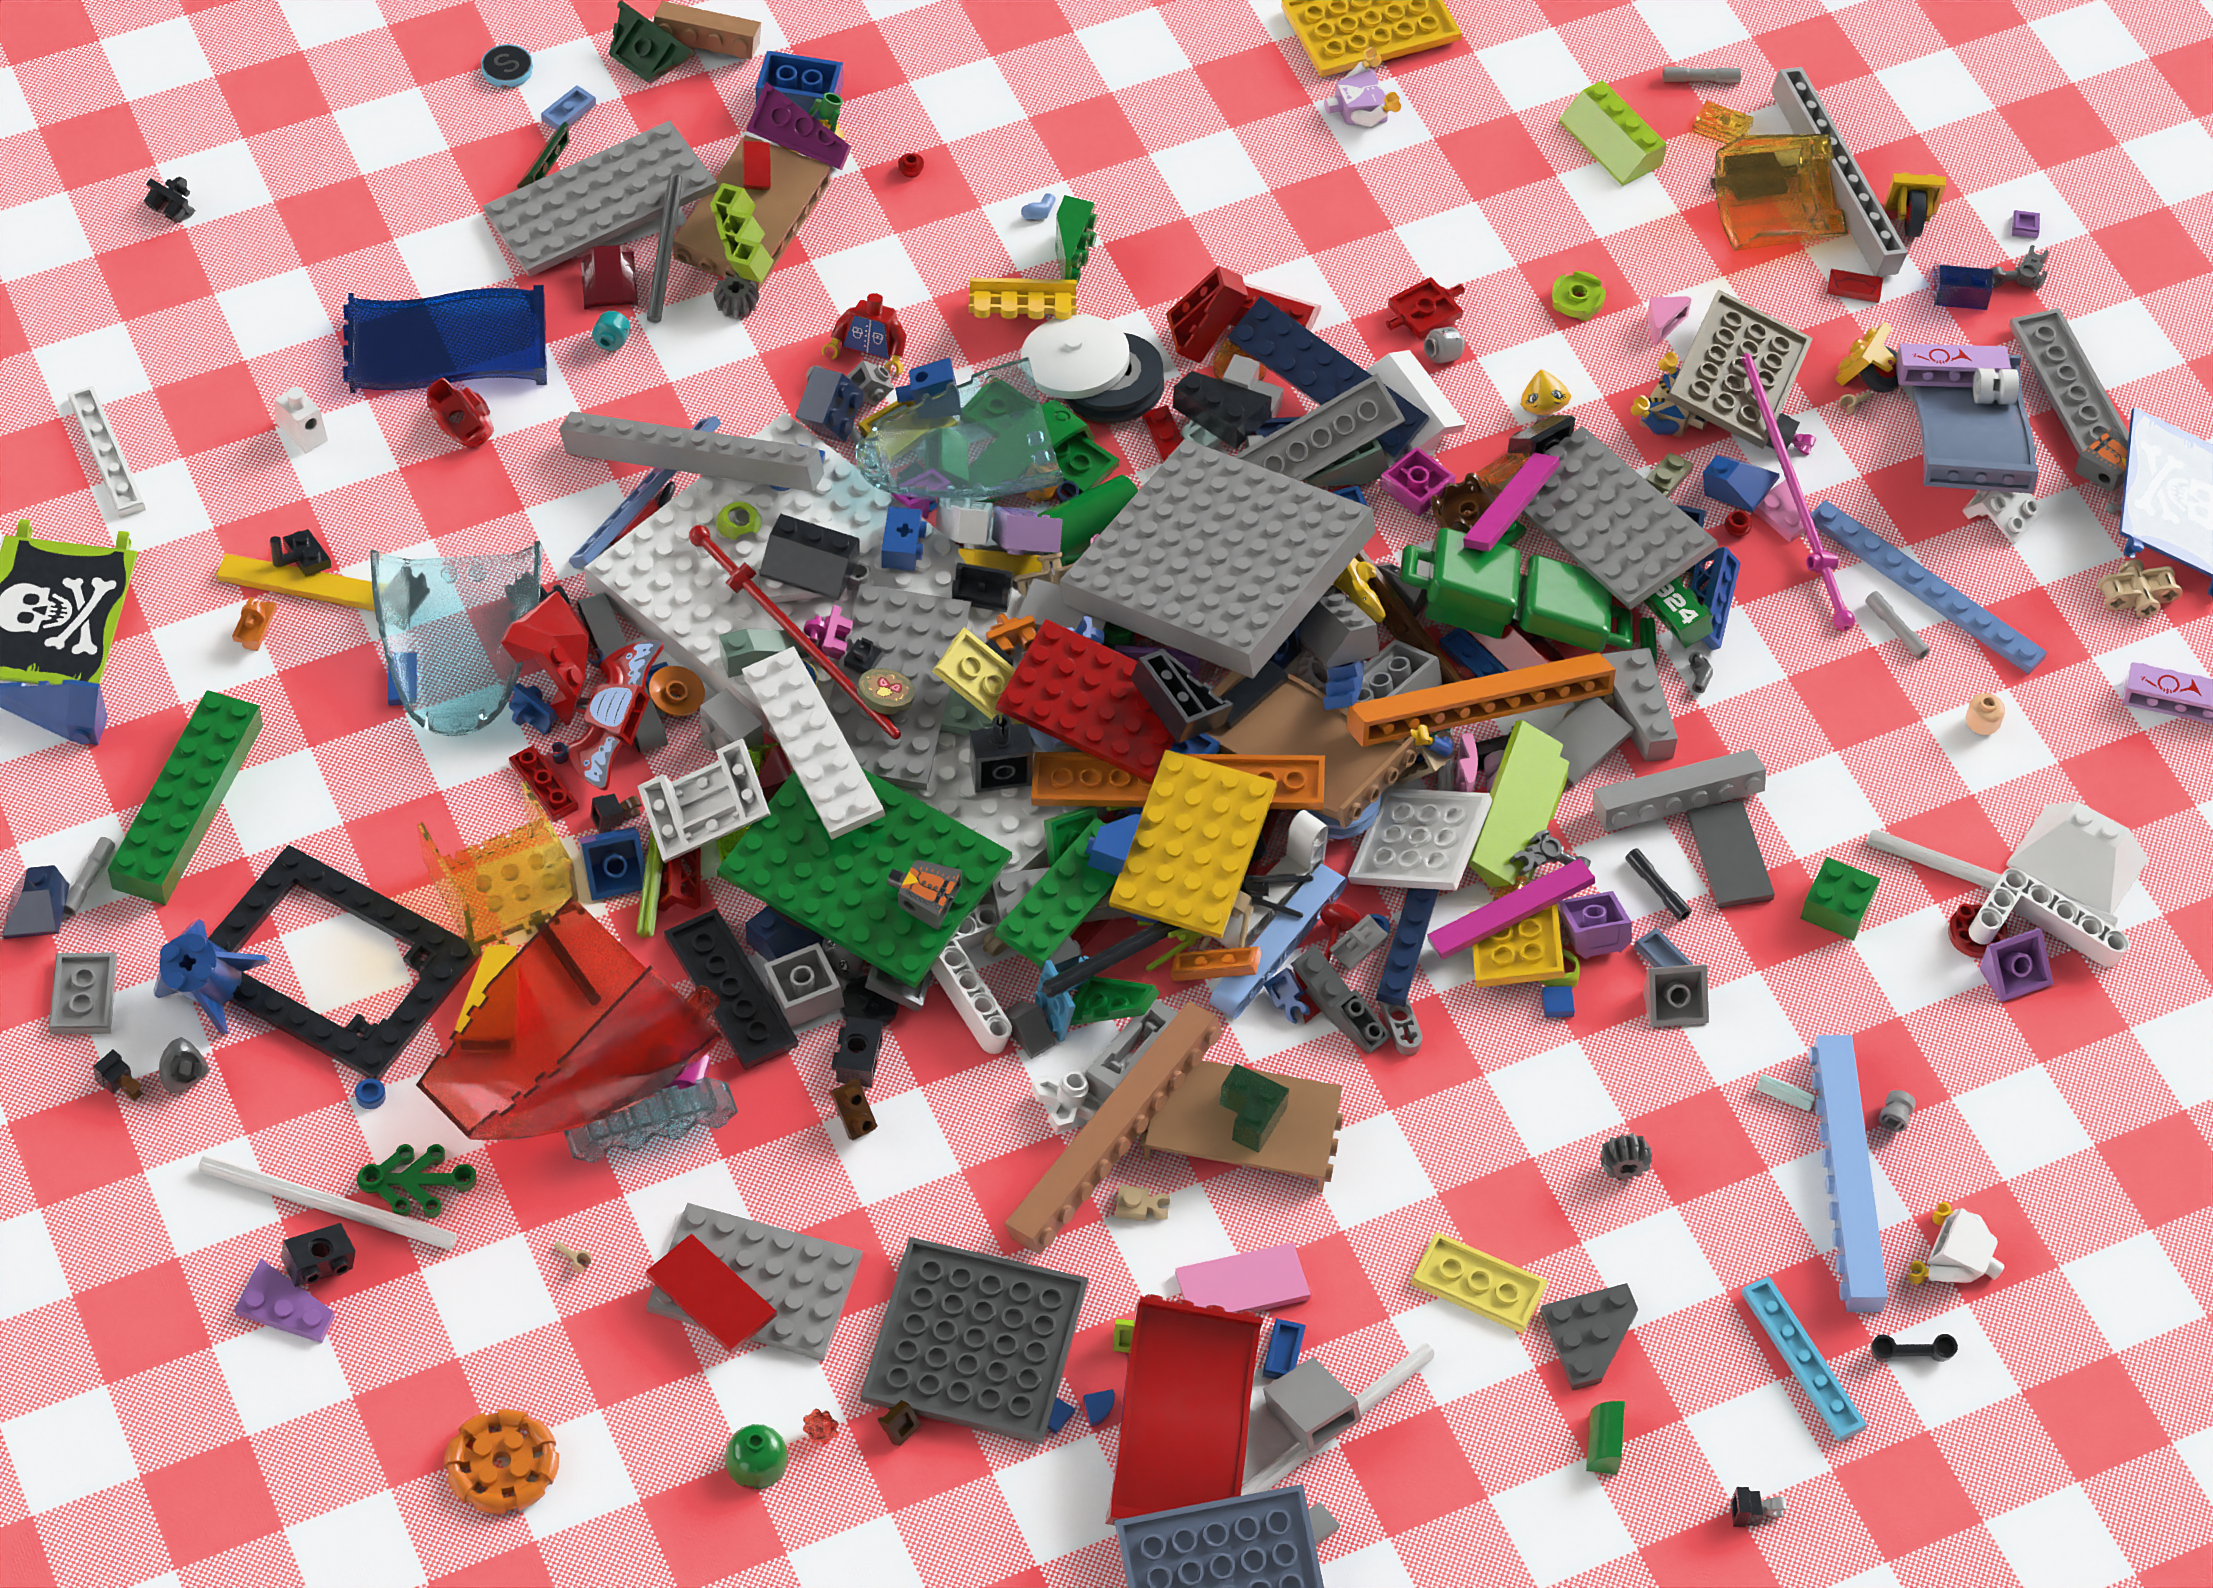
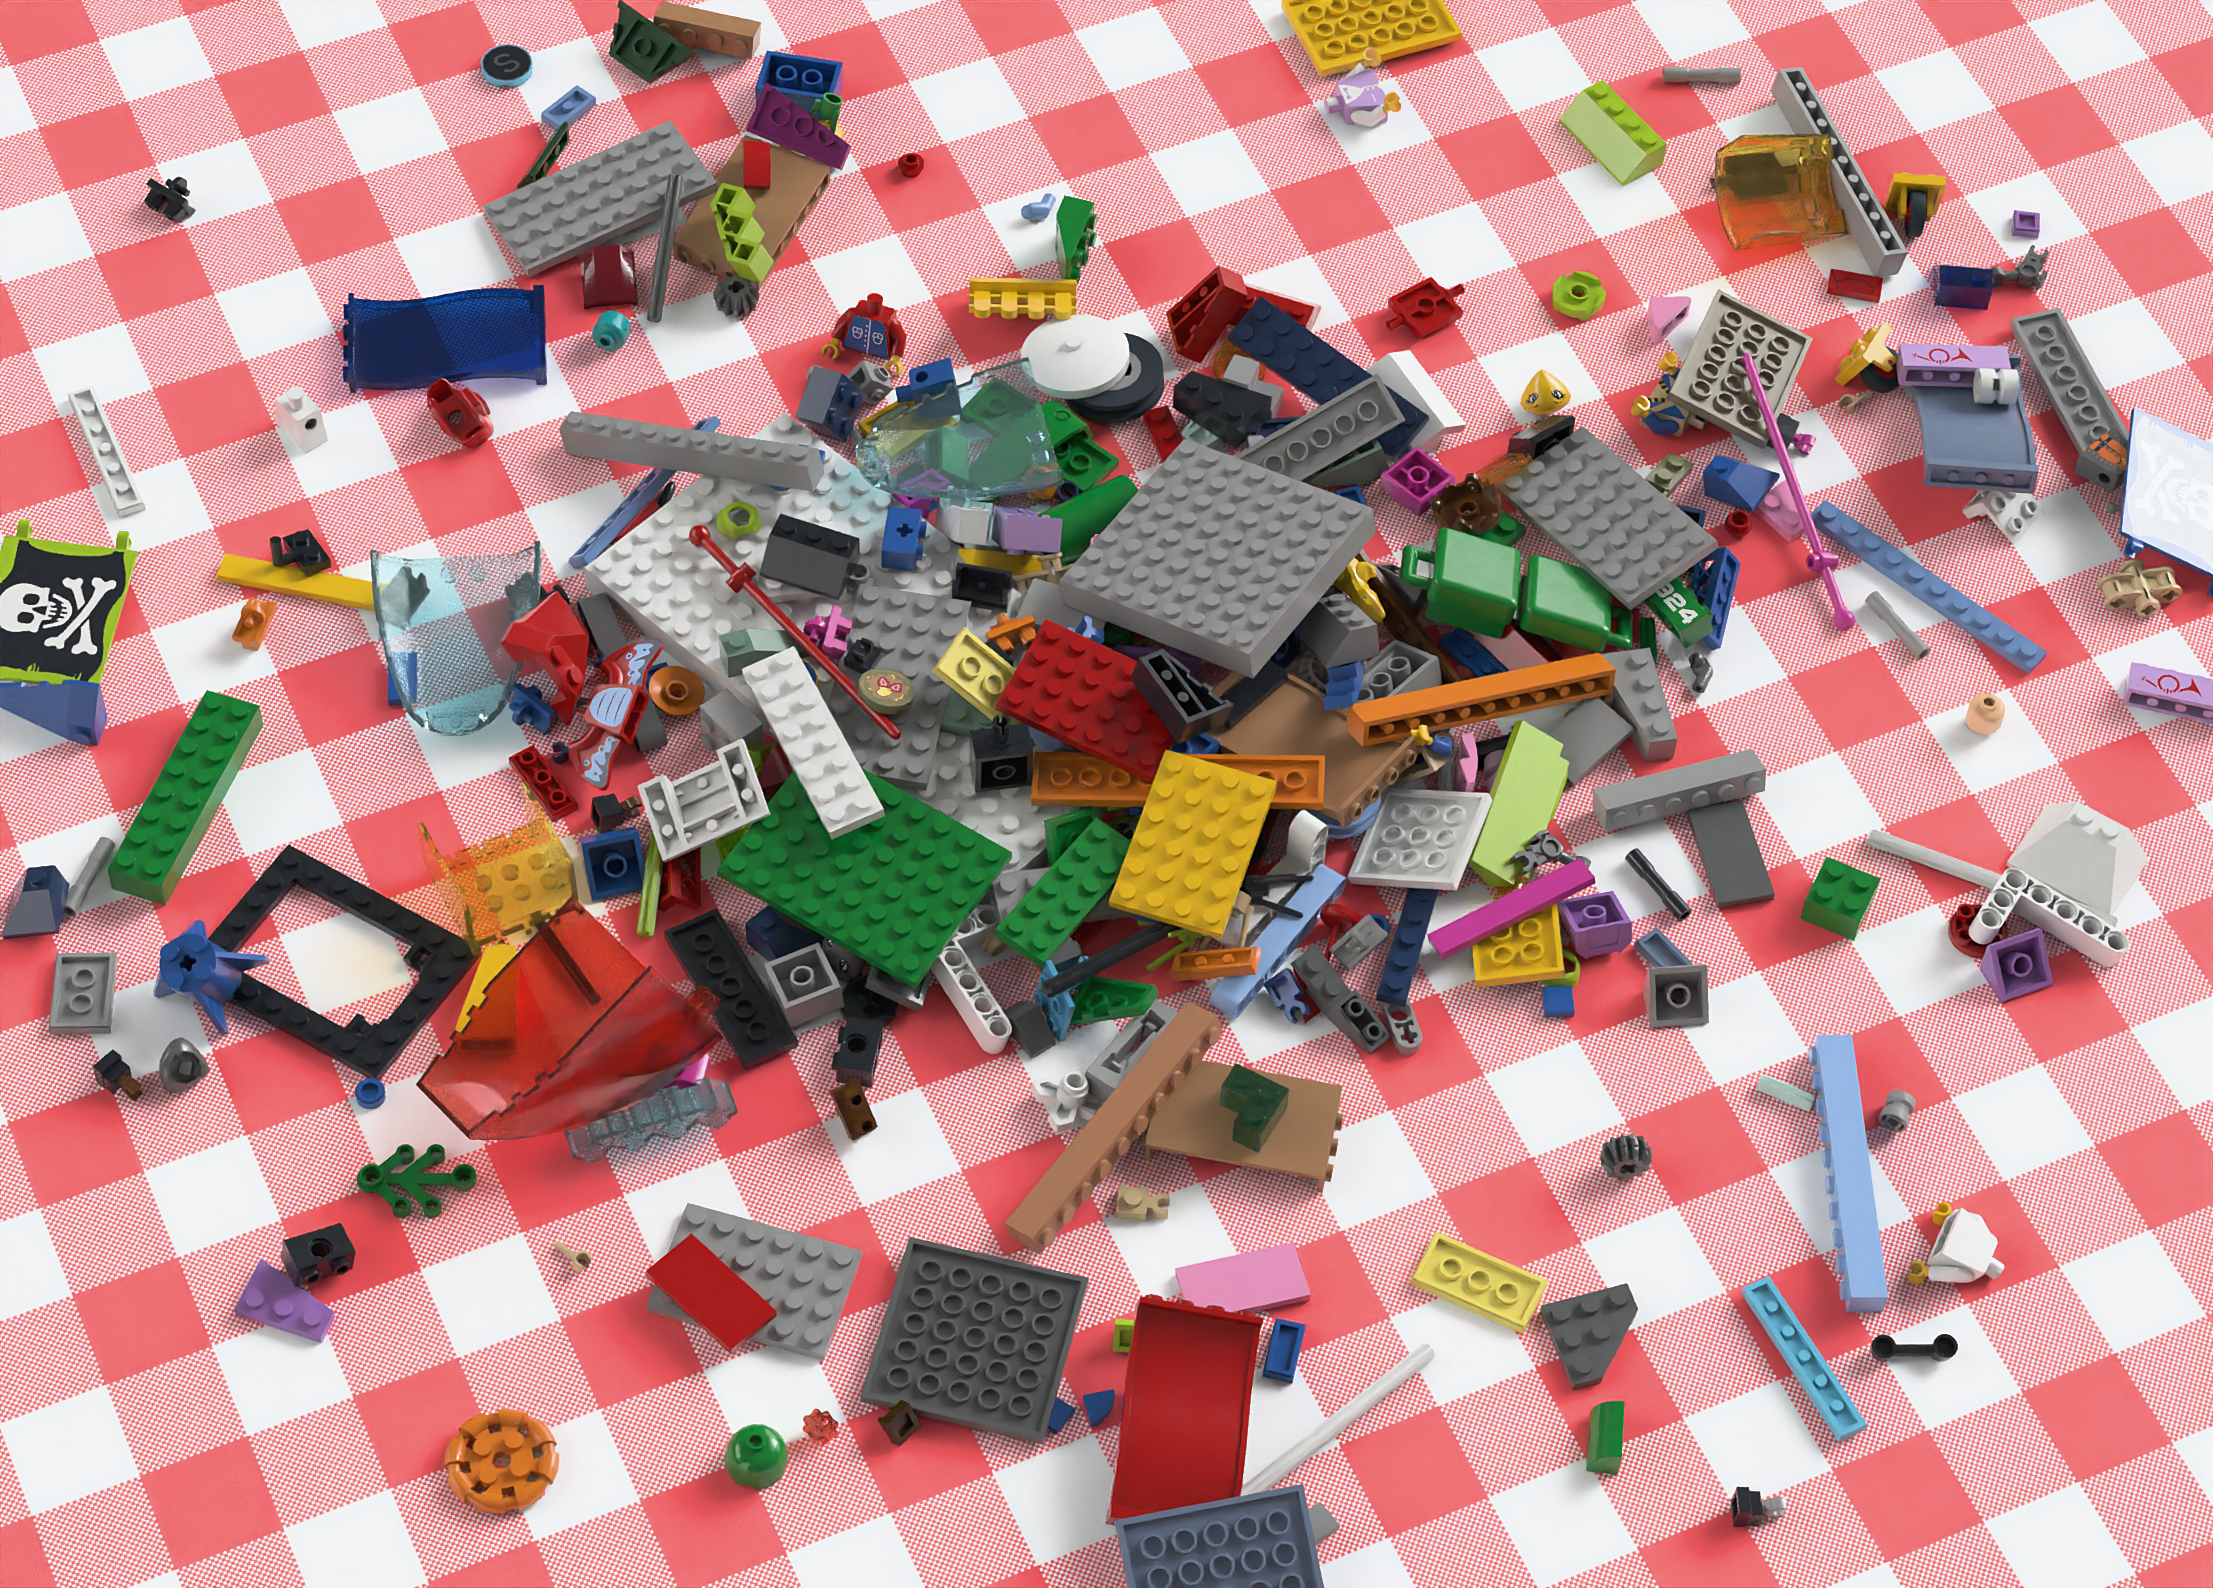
white axle [198,1155,457,1250] -> none
torso [887,860,962,930] -> none
blue slope [1085,814,1141,876] -> none
light grey brick [1263,1357,1361,1453] -> none
light grey head [1424,327,1465,364] -> none
dark pink tile [1463,453,1560,552] -> none
clear yellow plate [1691,100,1754,149] -> none

